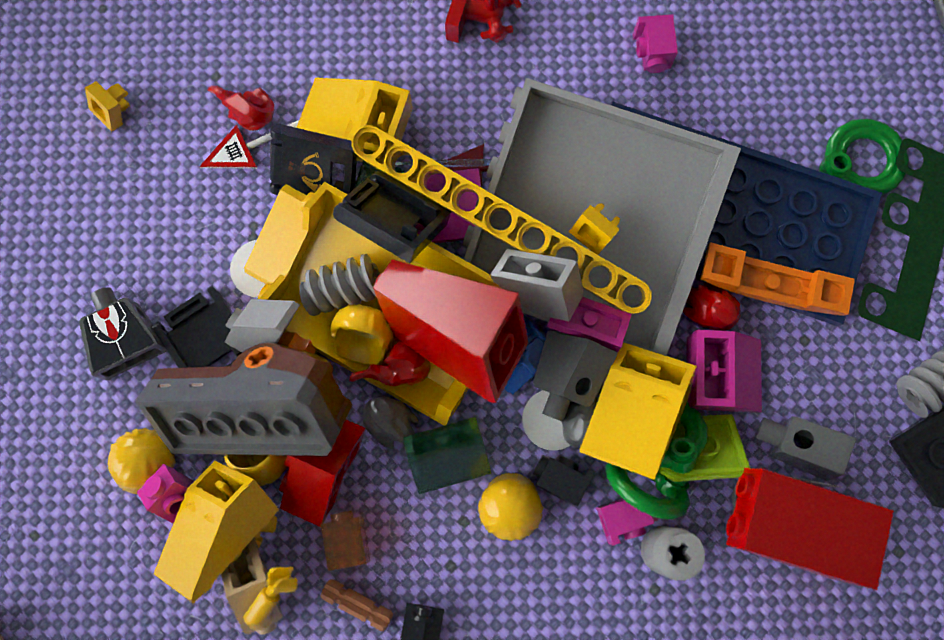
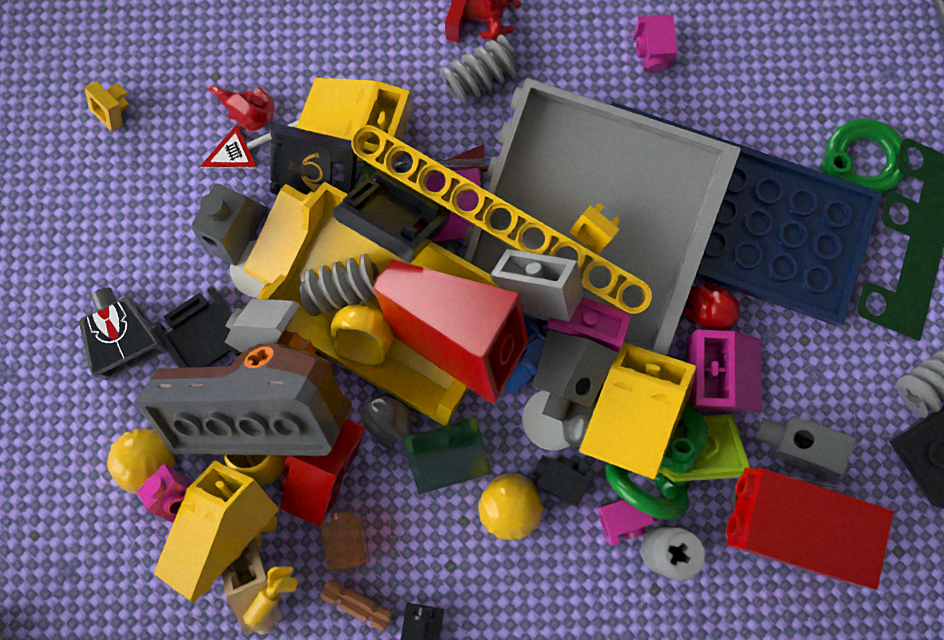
red piece [349,342,431,387] -> none
orange slope [701,242,855,316] -> none
none -> dark grey torso [191,183,268,266]
none -> light grey piece [439,35,516,105]

